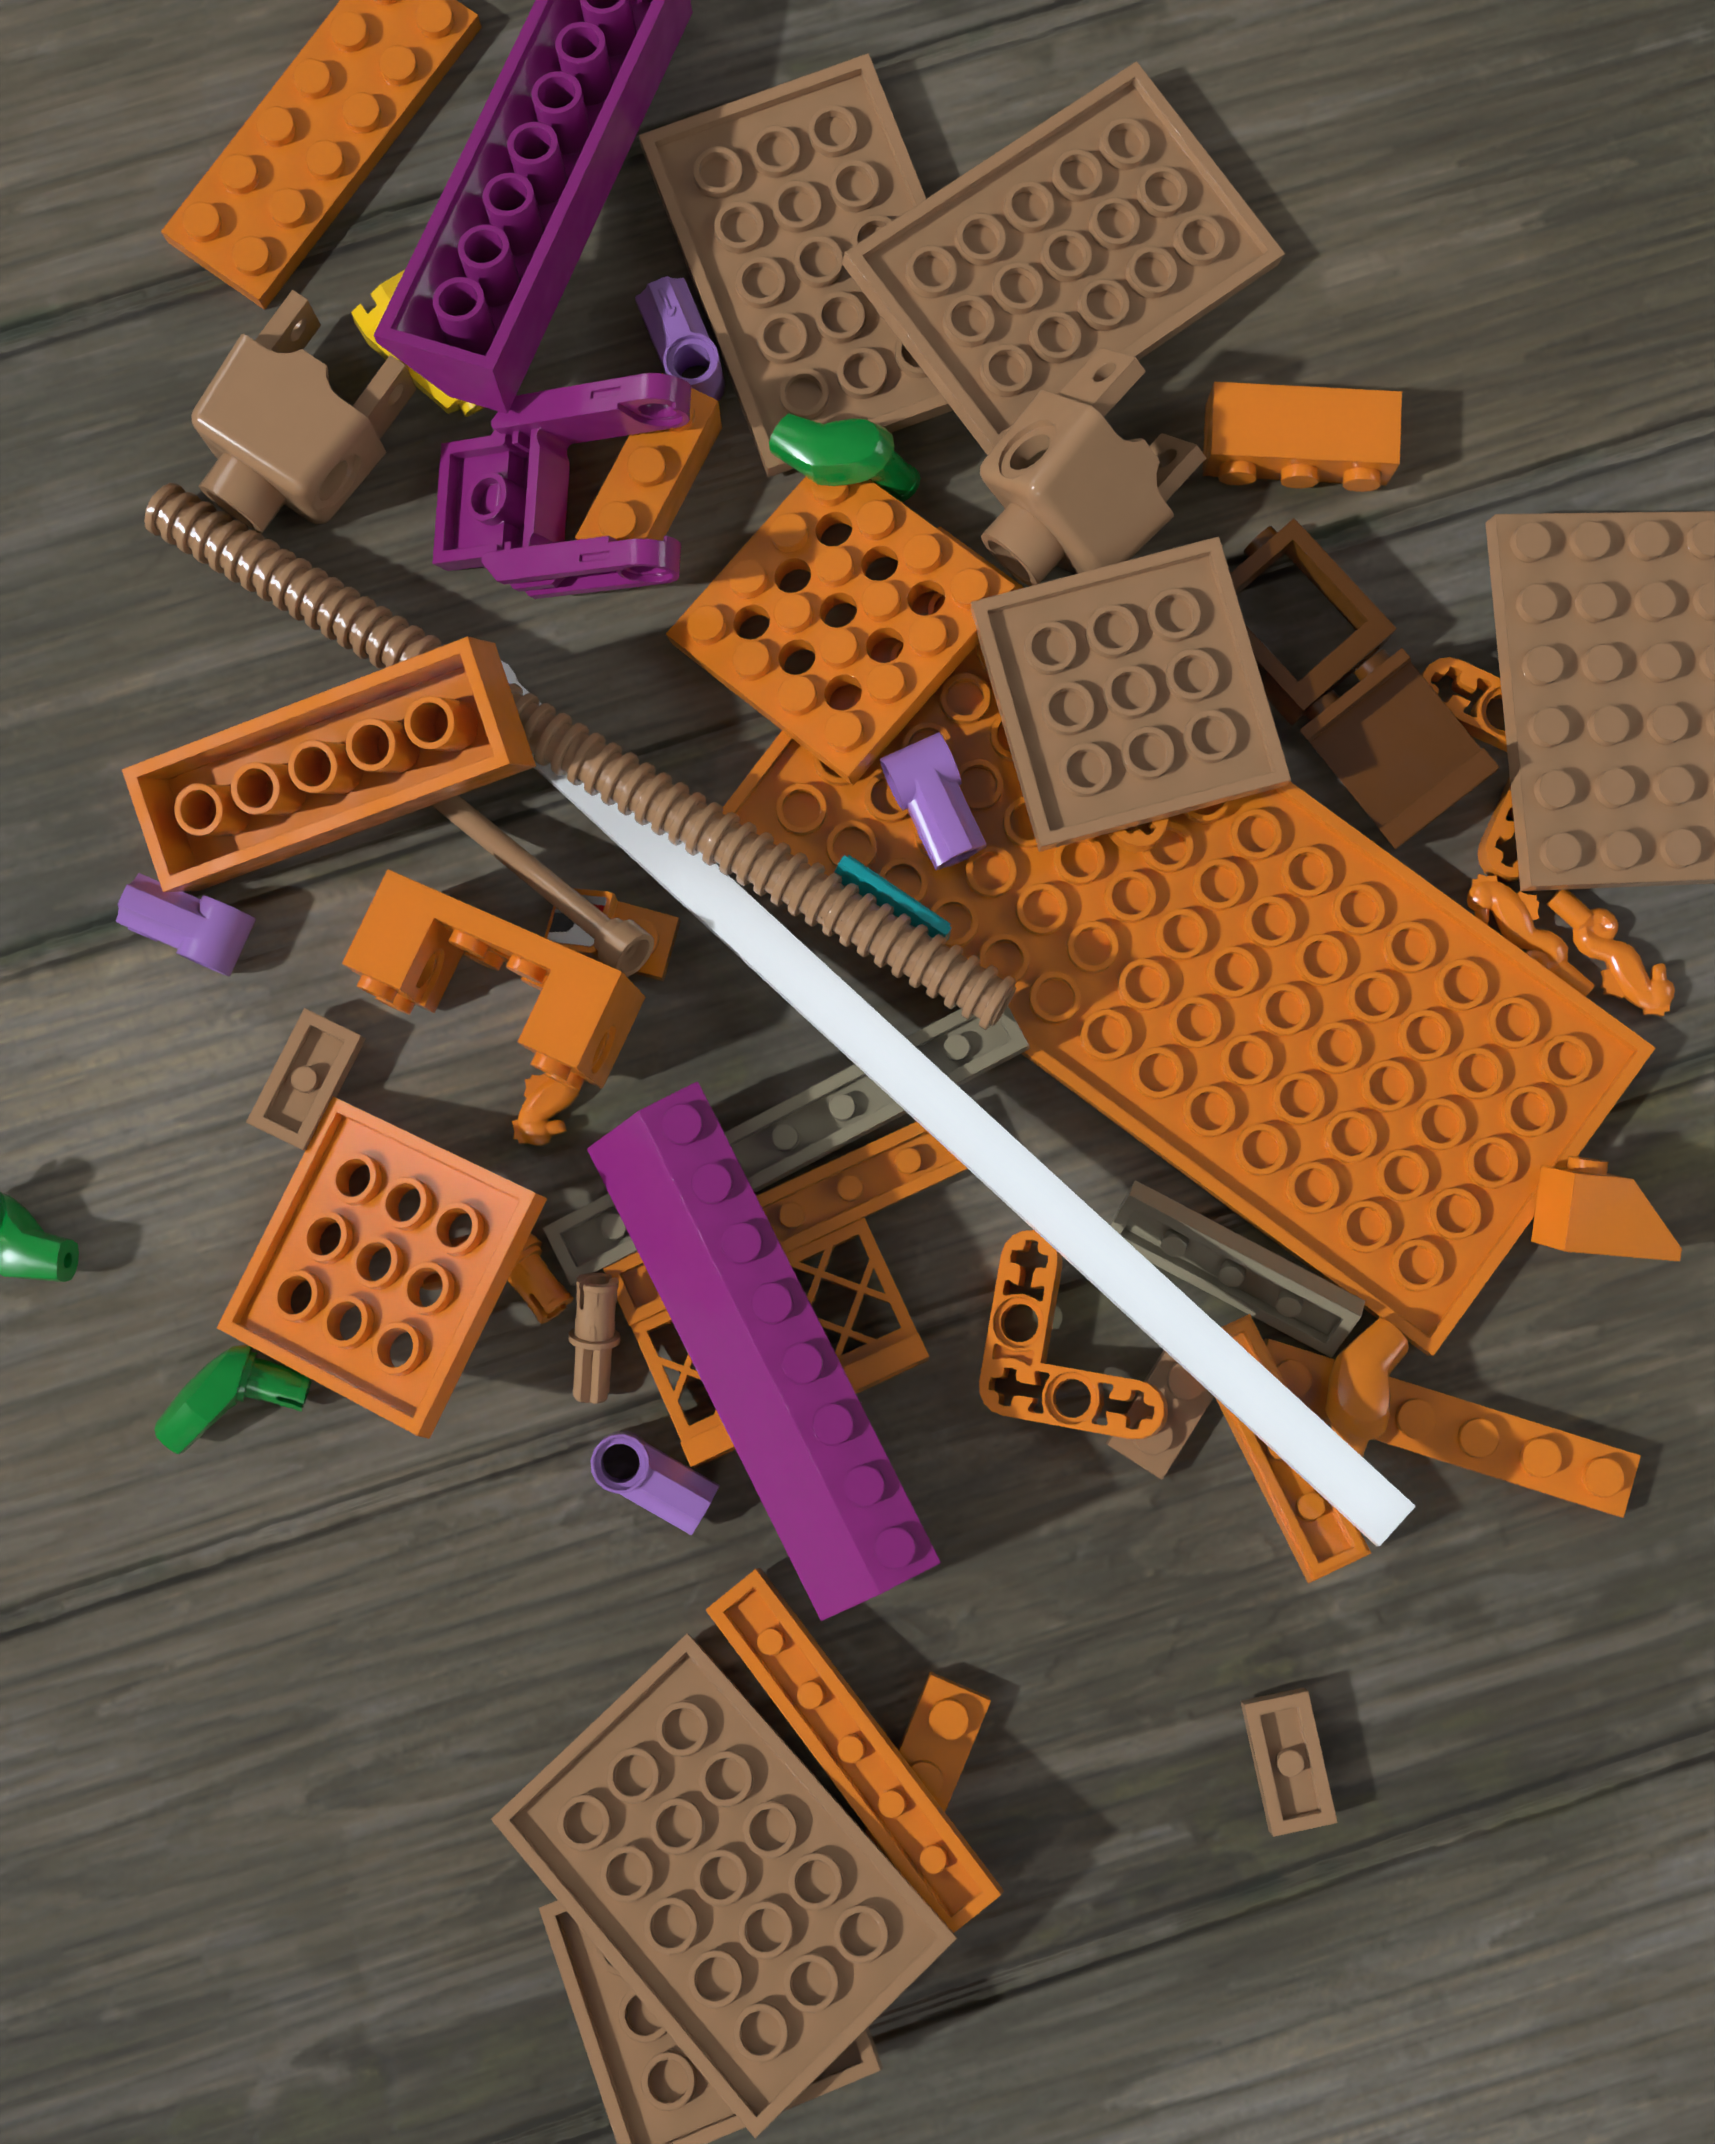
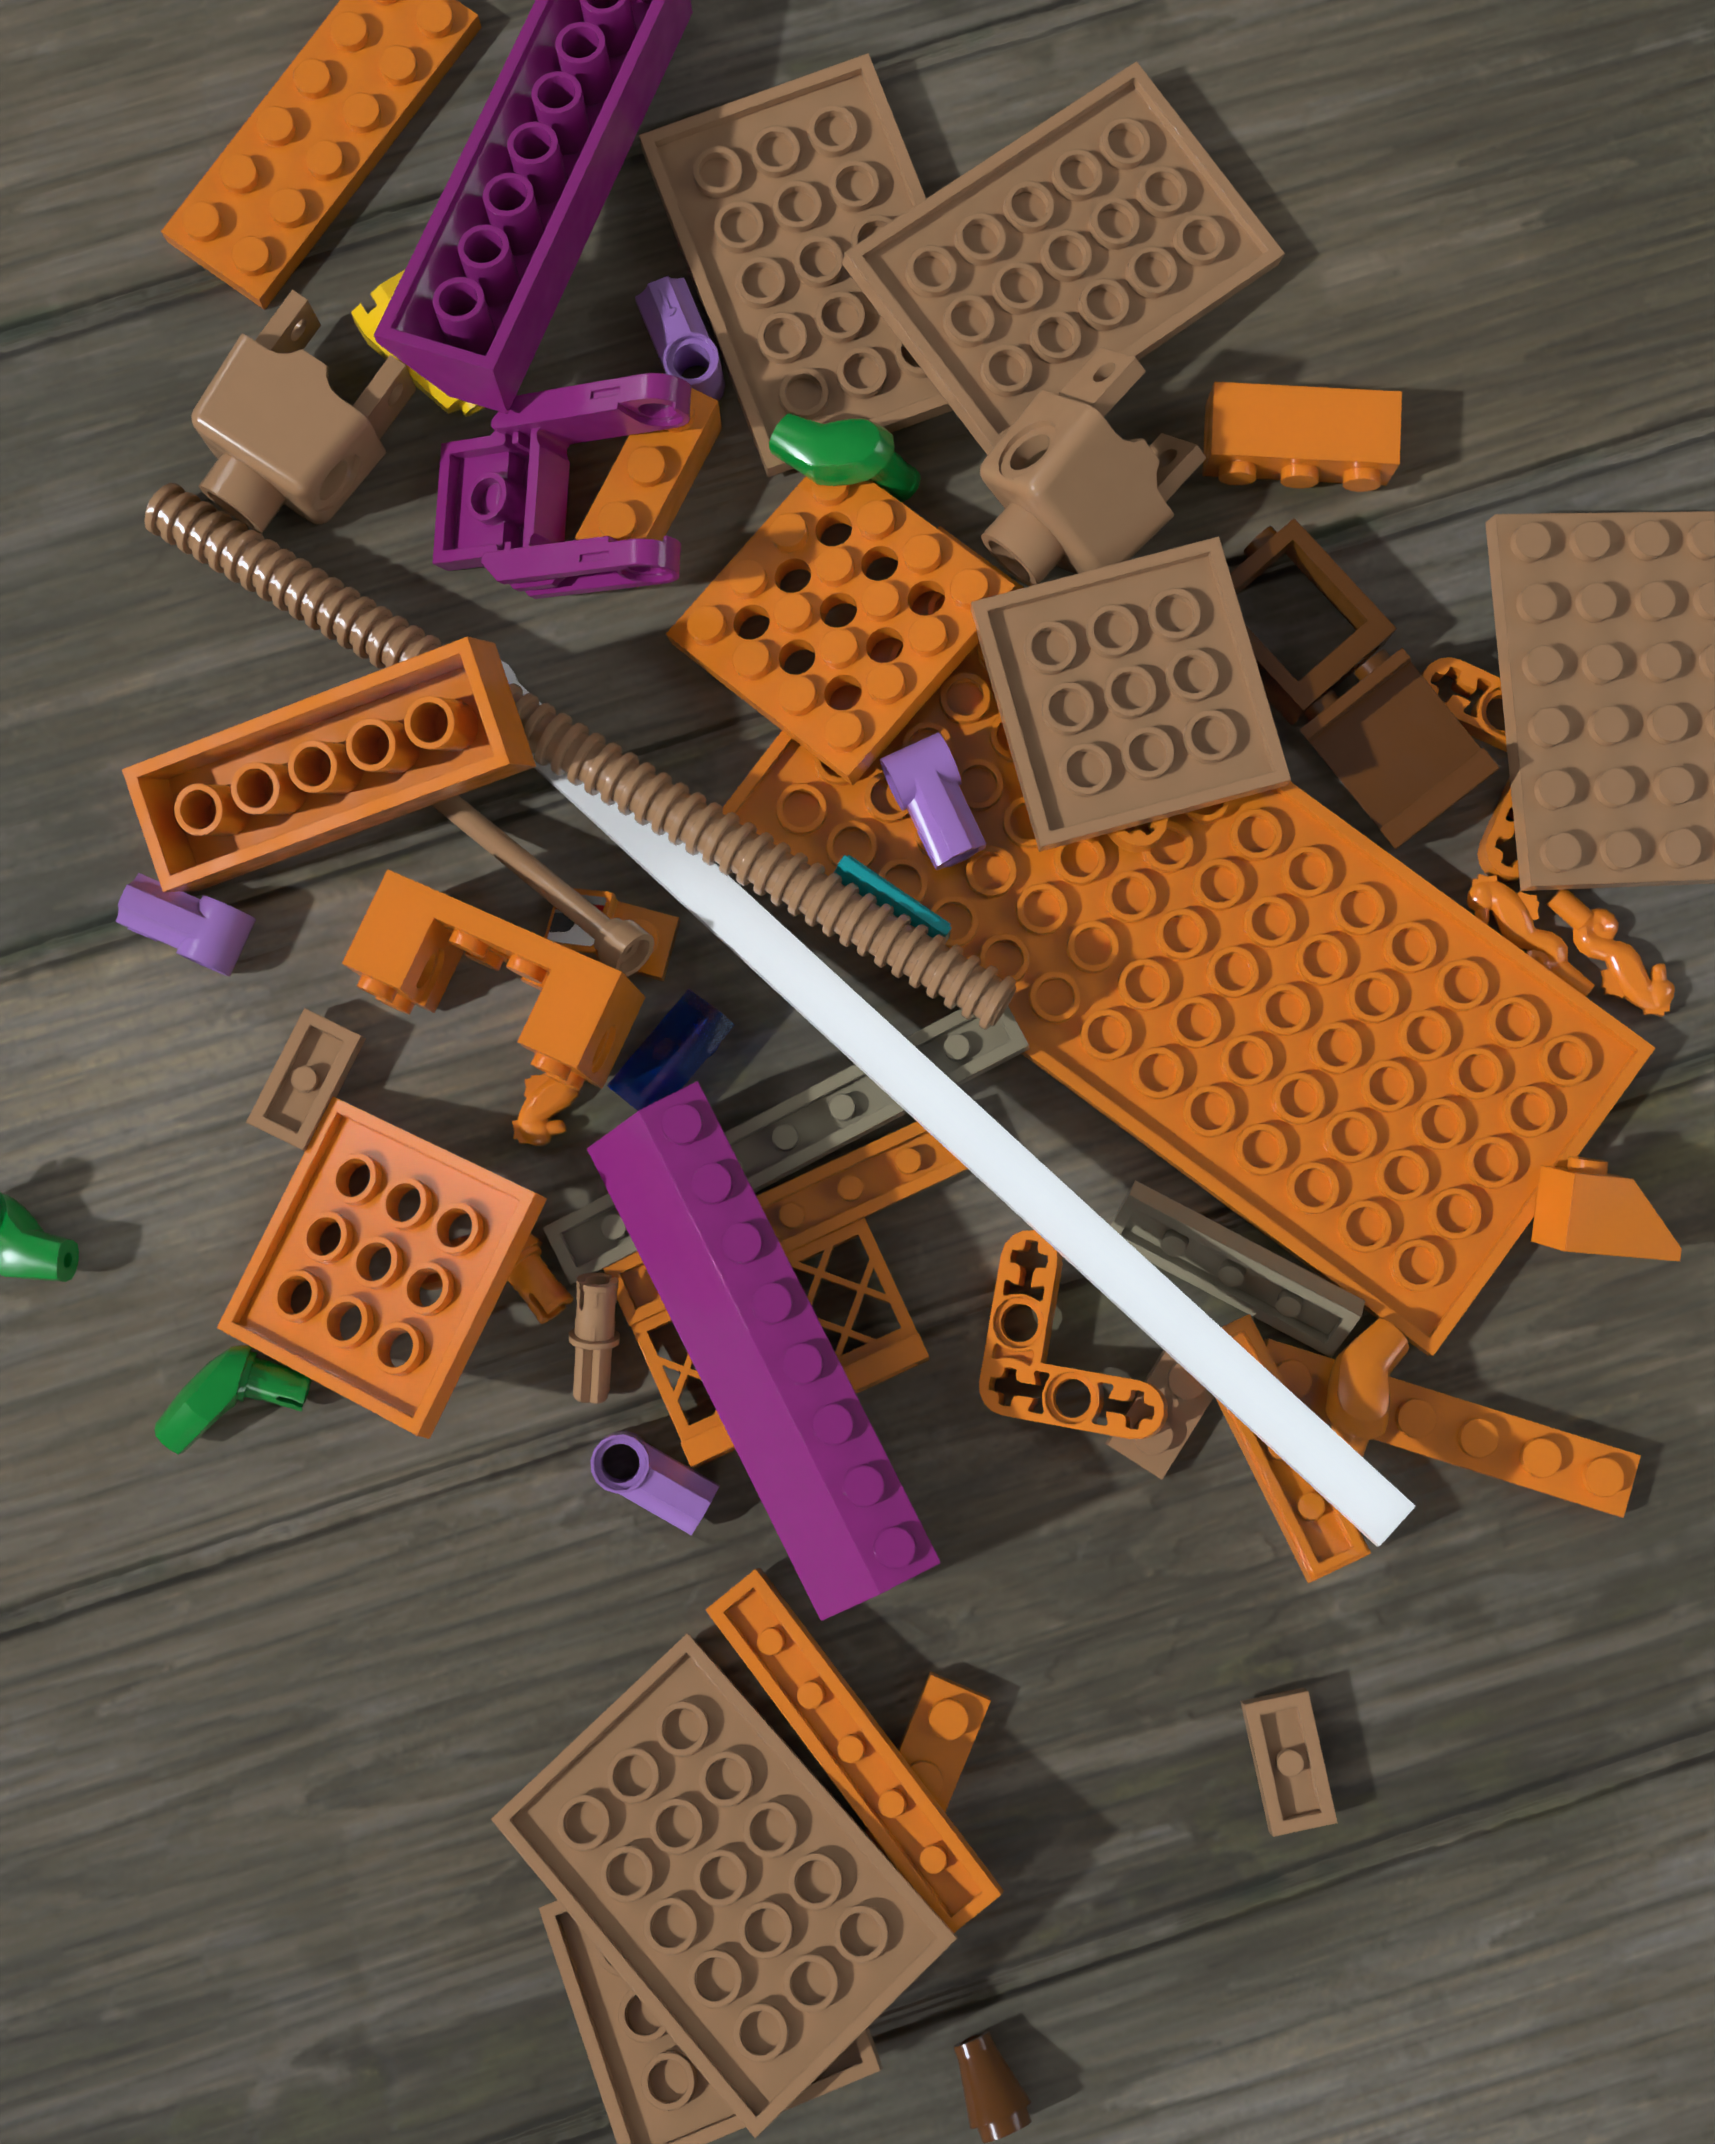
none -> clear blue plate [607,989,735,1111]
none -> reddish brown cone [953,2031,1032,2143]

